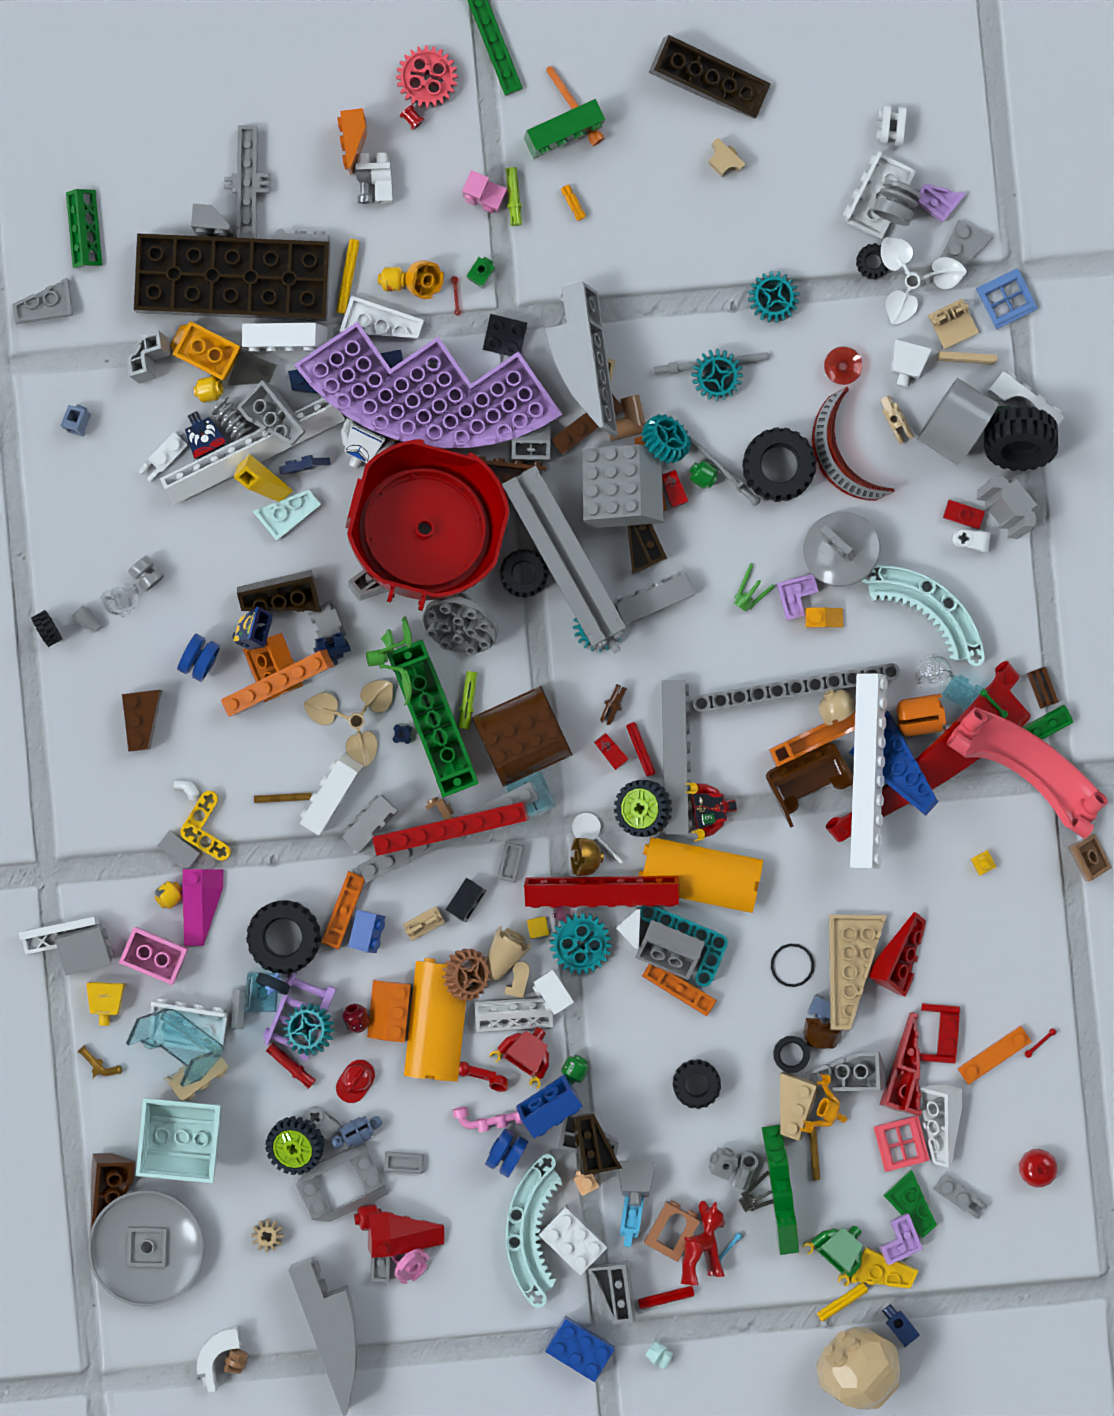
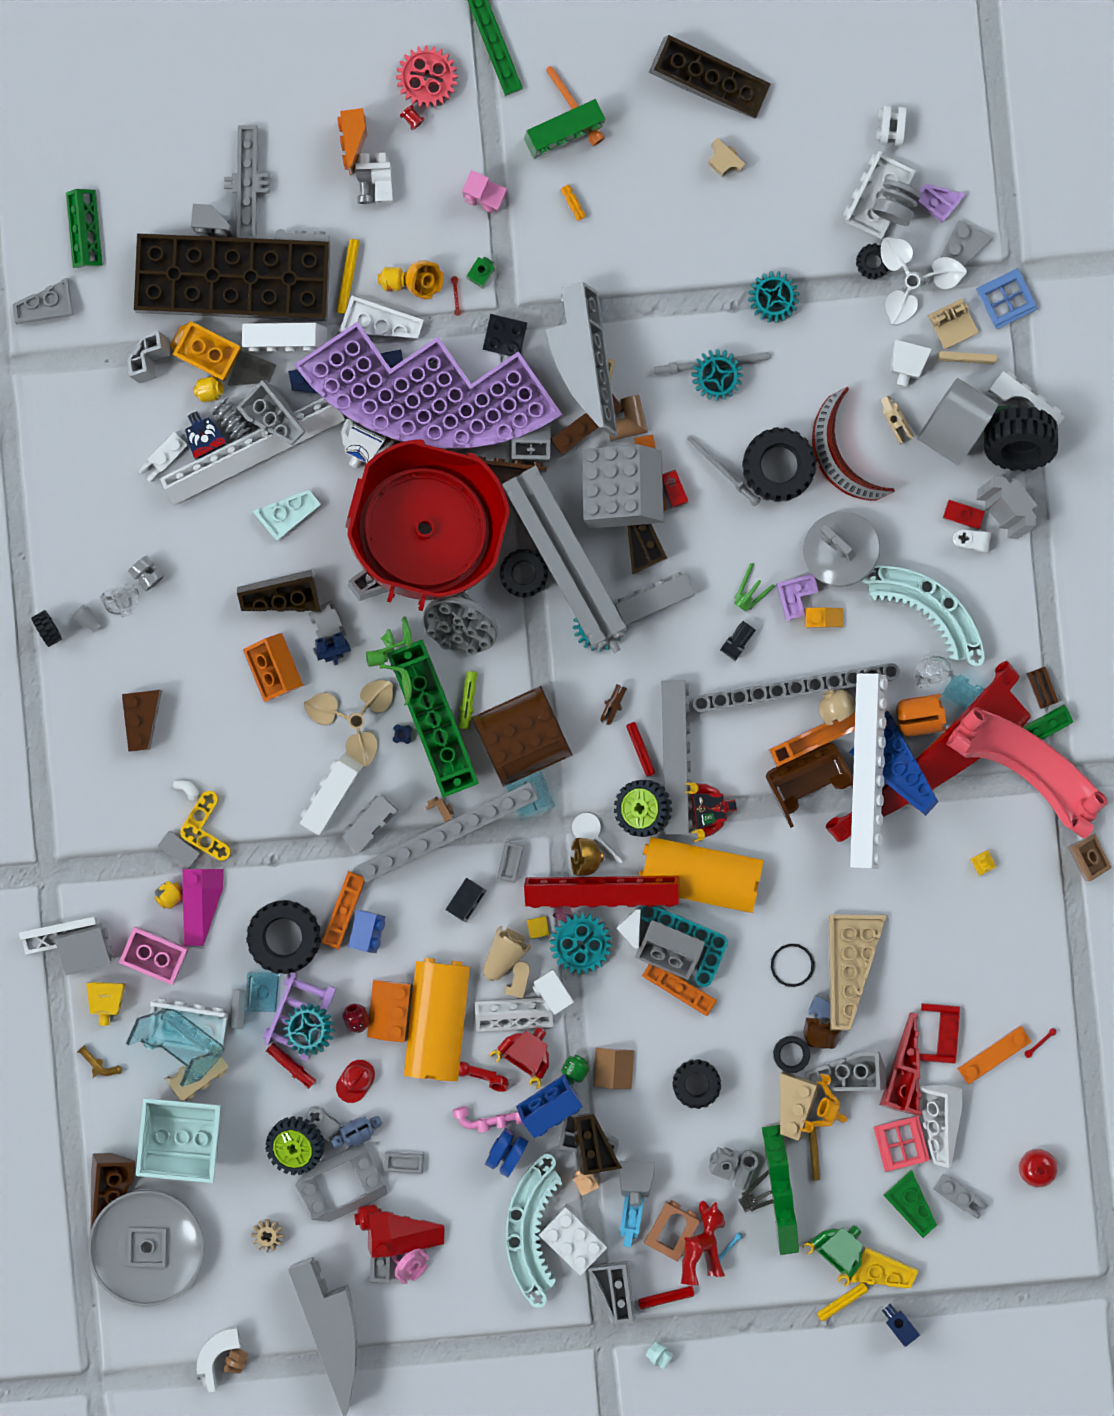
sand blue brick [60,404,91,437] -> none
blue wheel [177,633,221,682] -> none
orange arch [221,649,335,717] -> none
dark blue torso [232,607,273,650] -> none
yellow slope [234,454,293,502] -> none
pearl gold bar [254,792,312,803] -> none
black wheel [256,973,290,995] -> none
dark blue wing [279,455,331,474] -> none
red brick [372,801,530,856] -> none
tan hinge [402,906,445,941] -> none
nougat gear [442,948,492,1001] -> none
lime pin [505,167,523,226] -> none
blue brick [545,1315,615,1383] -> none
red leg [594,732,628,770] -> none
teal gear [641,414,691,464] -> none
green head [689,460,718,489] -> none
tan rock [816,1327,900,1410] -> none
clear red dish [824,347,863,385] -> none
red wedge [868,912,926,997] -> none
lavender plate [879,1213,923,1265] -> none
green hinge [980,689,1008,718] -> none
none -> medium nougat slope [593,1048,634,1089]
none -> black piece [720,621,756,661]

